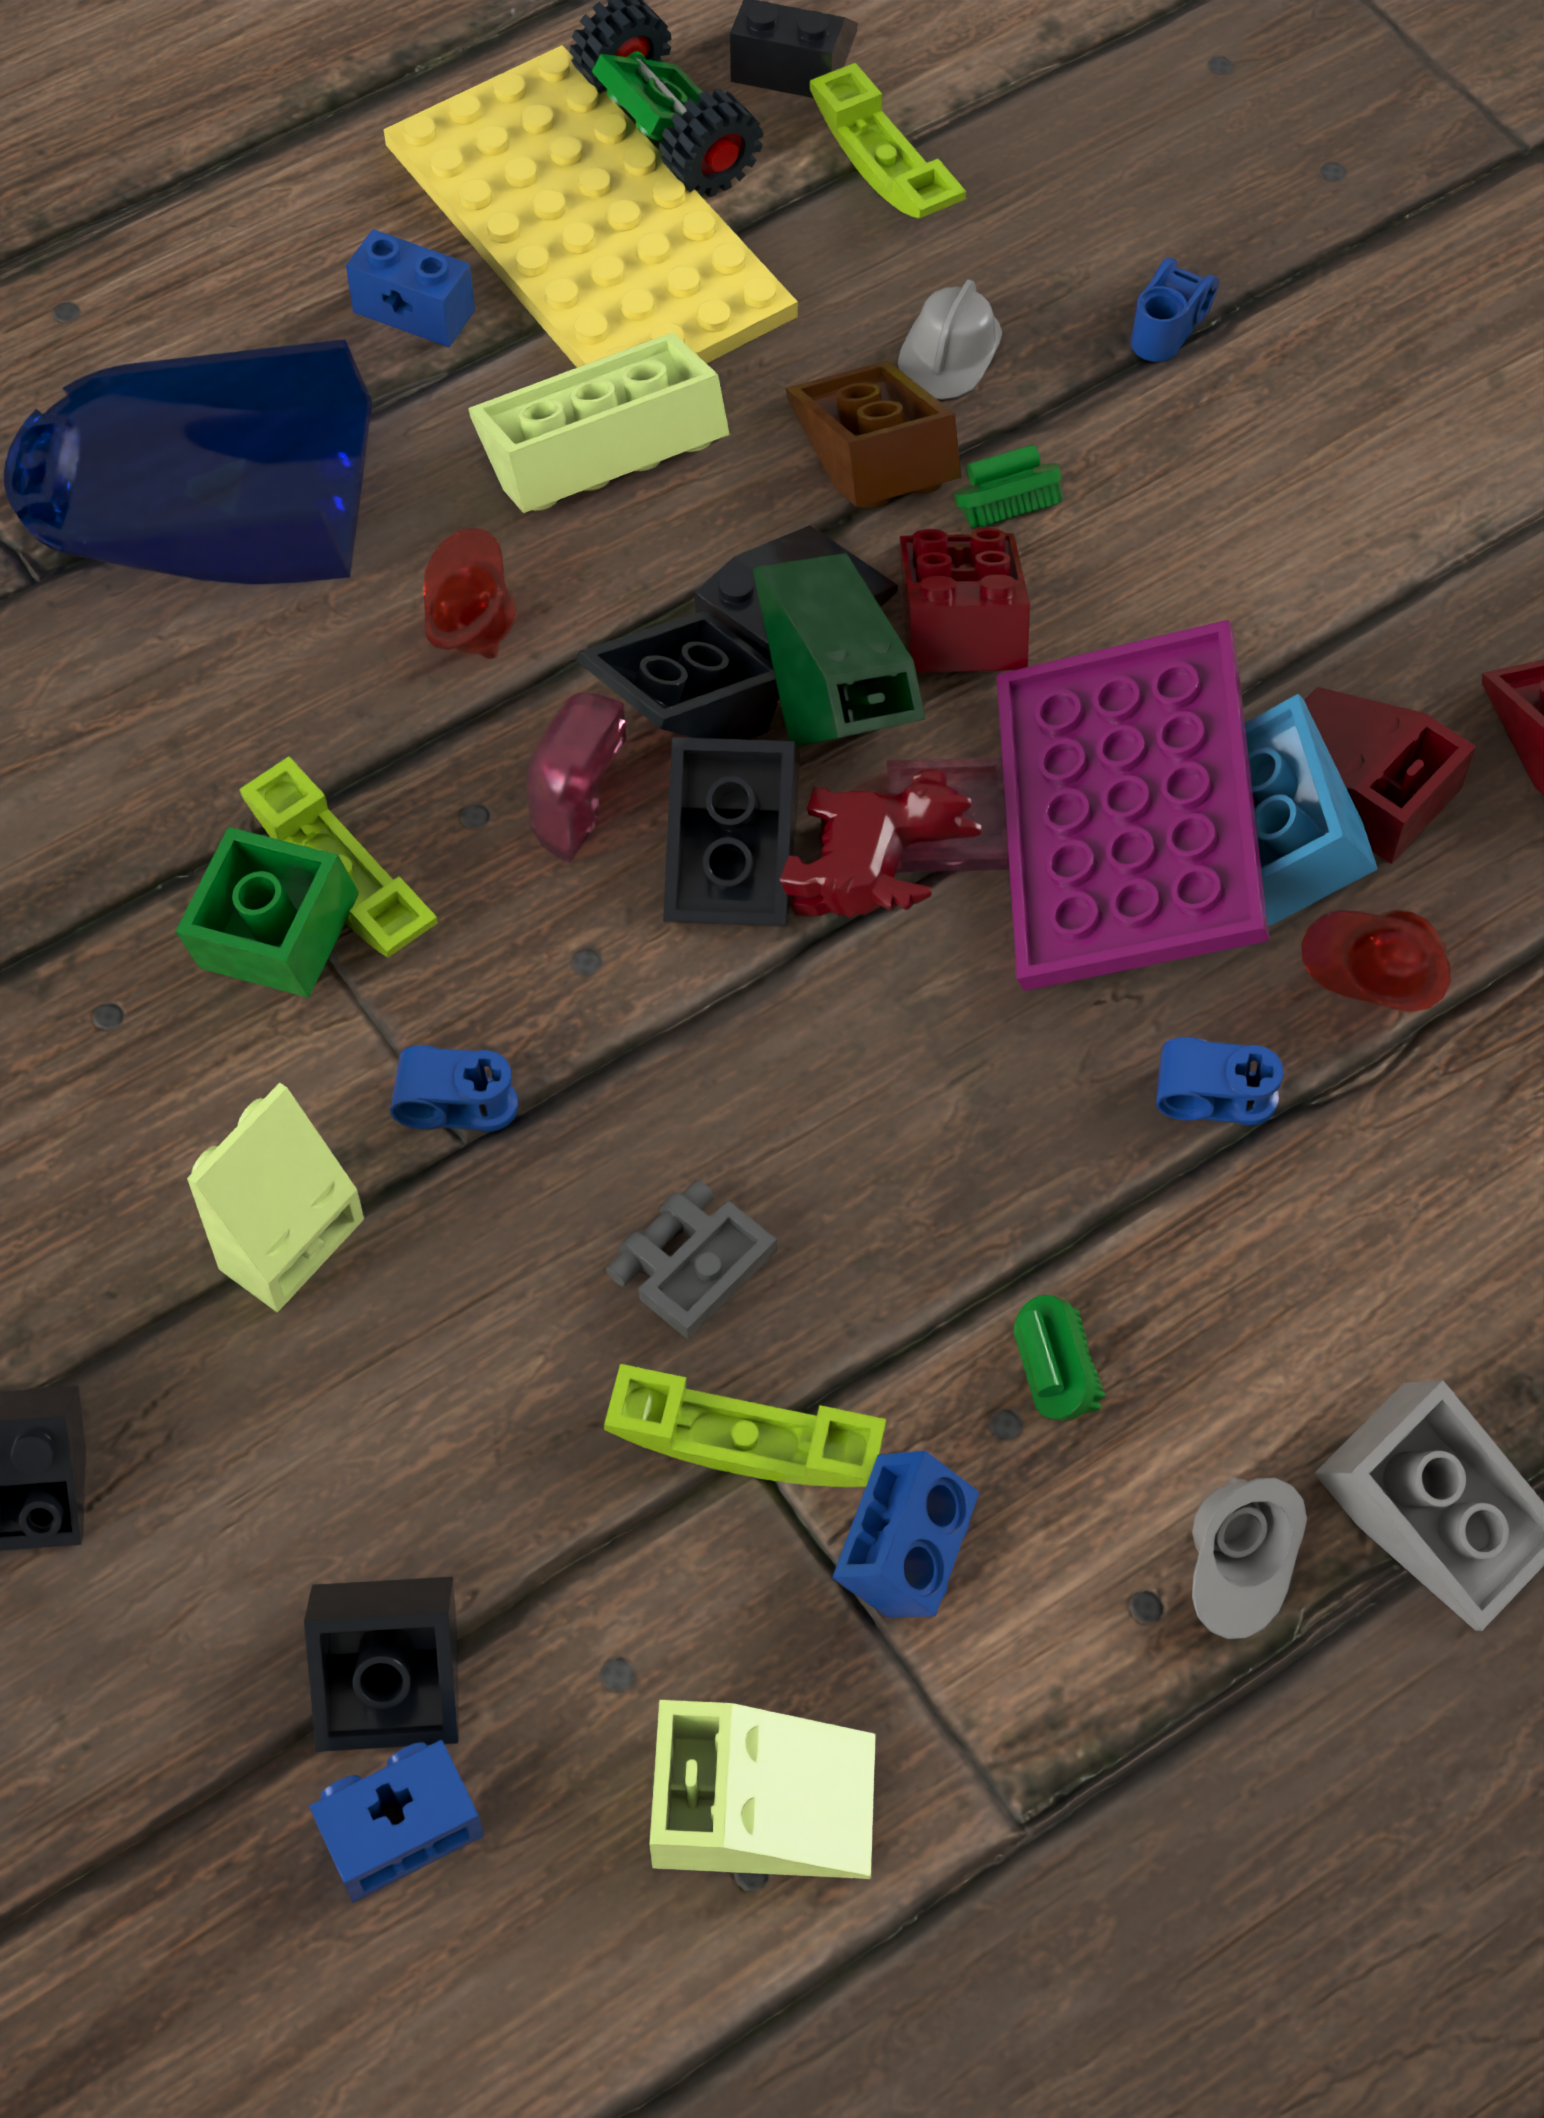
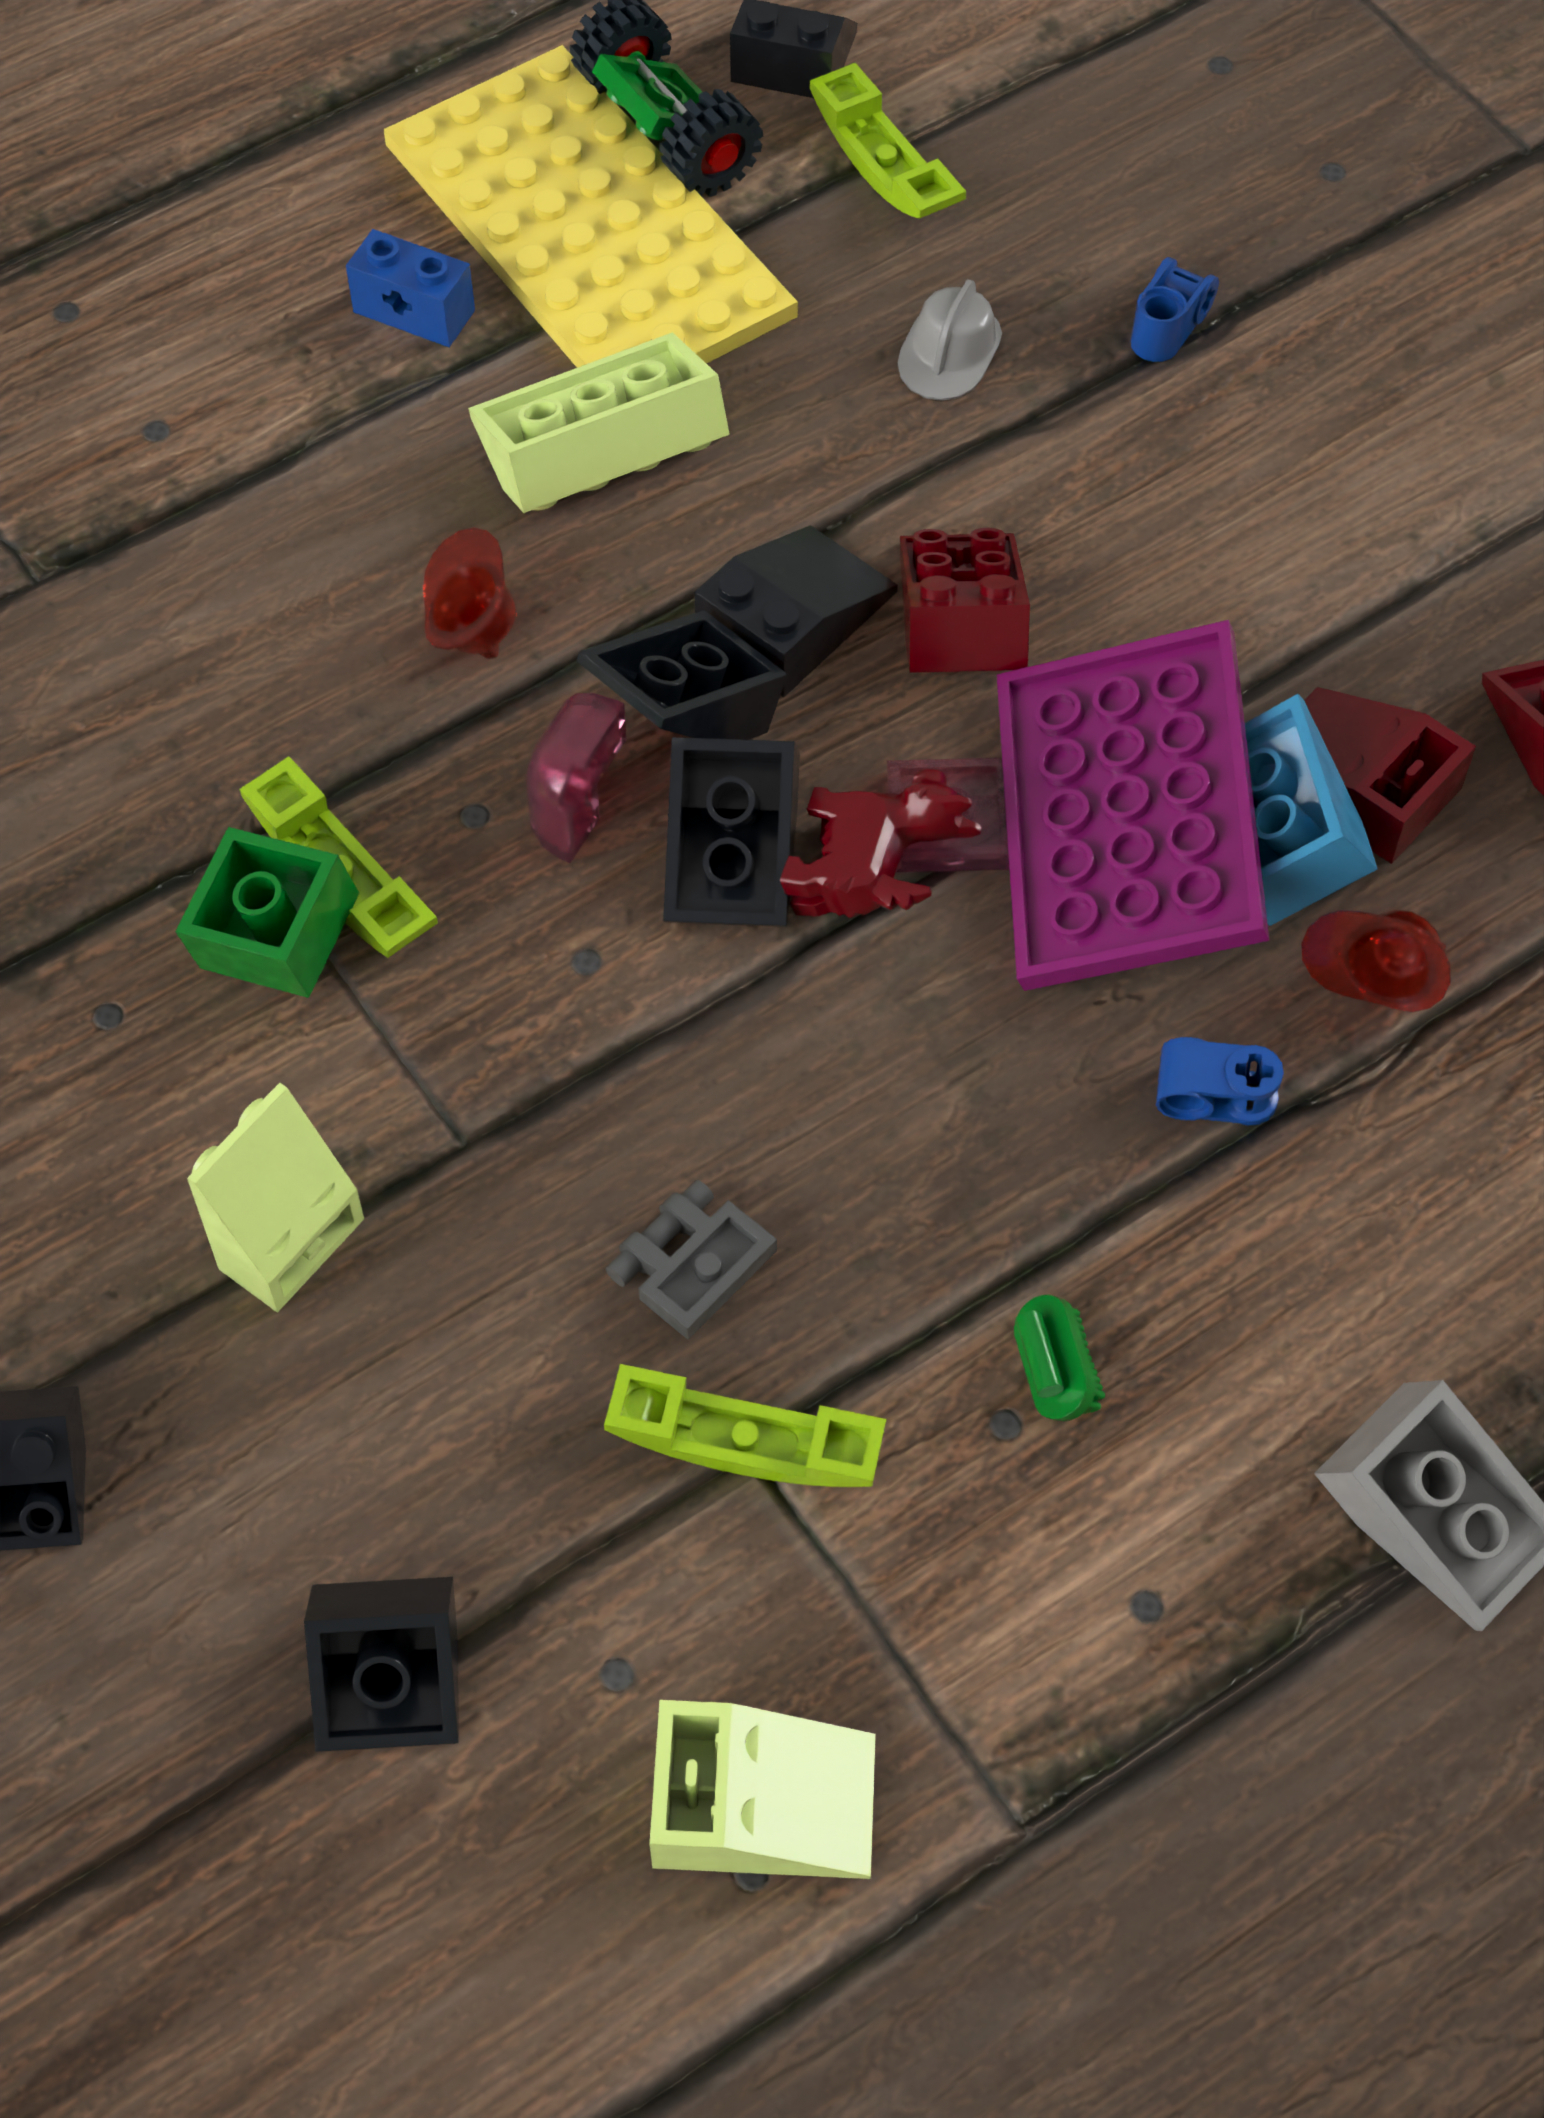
clear blue windscreen [4,339,372,584] -> none
blue brick [309,1740,484,1903] -> none
blue piece [390,1045,519,1132] -> none
dark green slope [752,553,926,747] -> none
reddish brown slope [786,360,961,508] -> none
blue brick [832,1451,979,1618] -> none
green piece [953,444,1063,528] -> none
light grey piece [1192,1478,1307,1639] -> none

